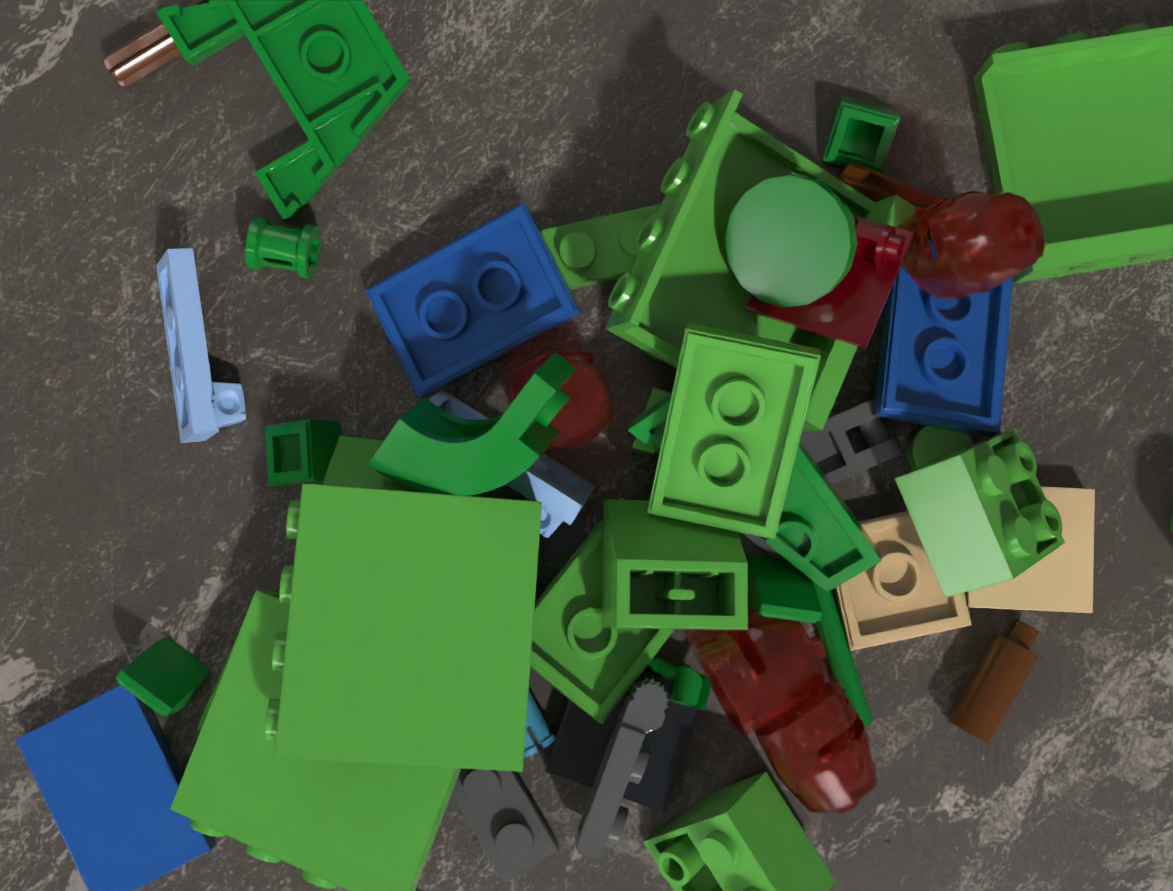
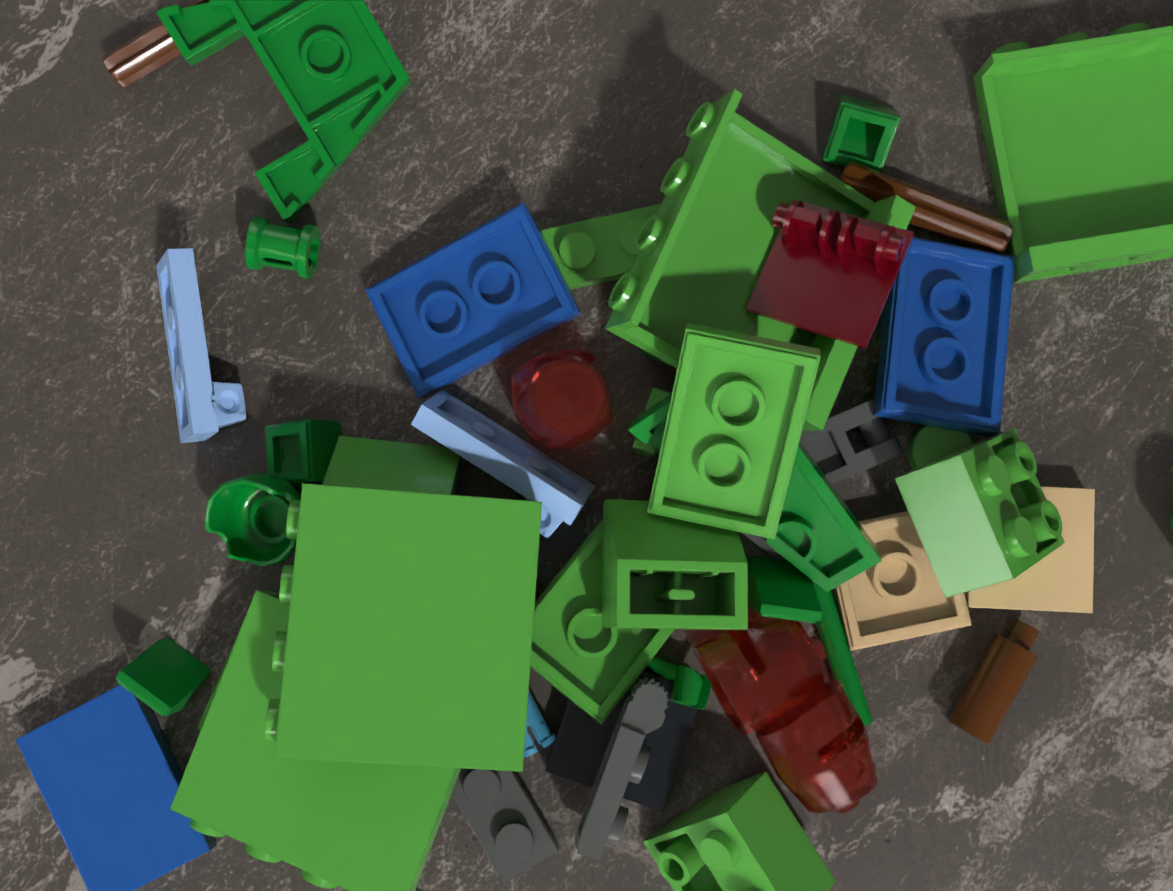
green arch [368,352,576,496] -> none
green tile [725,174,857,308] -> none
clear red helmet [897,191,1046,301] -> none
none -> green hair [204,472,301,567]

